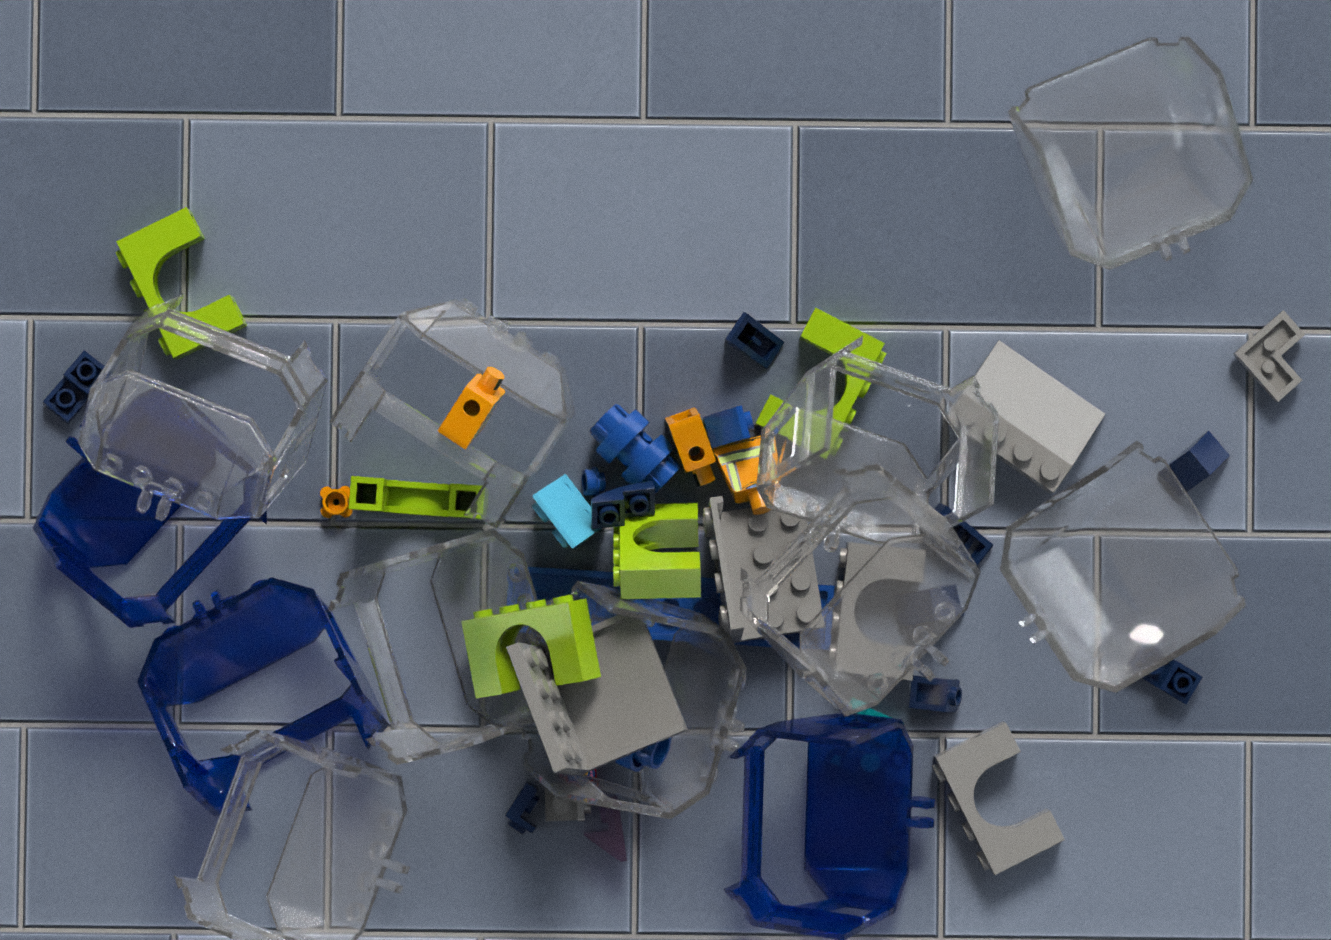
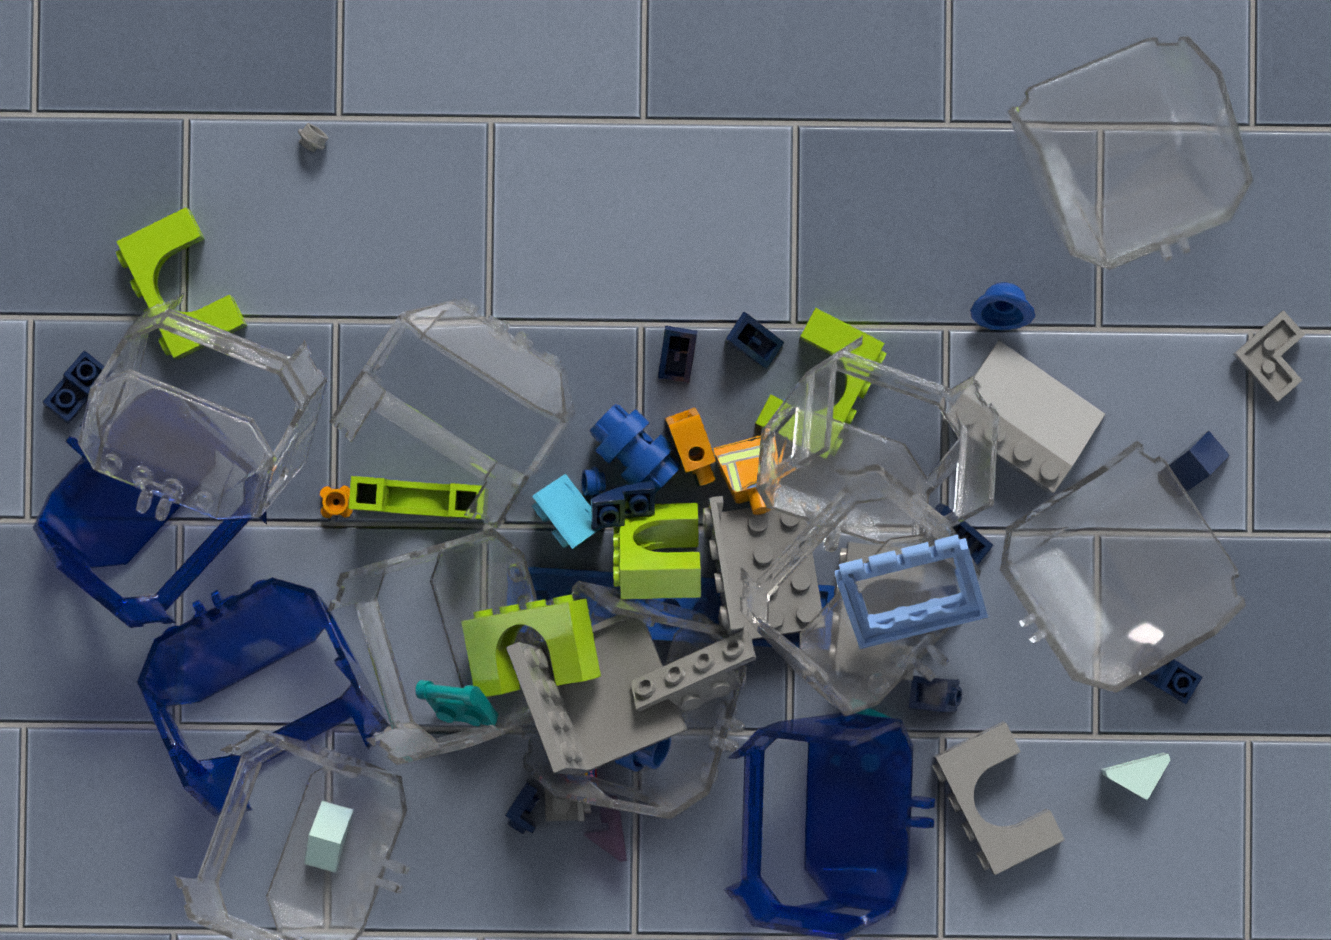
light orange torso [438,367,505,450] -> none
blue slope [703,405,755,449] -> none
none -> light grey plate [298,123,328,152]
none -> light aqua slope [304,801,354,873]
none -> teal plate [415,680,499,726]
none -> light grey bracket [631,630,756,712]
none -> dark blue slope [658,325,698,383]
none -> light blue hinge [834,534,988,649]
none -> blue hat [970,282,1036,330]
none -> light aqua slope [1101,752,1170,800]

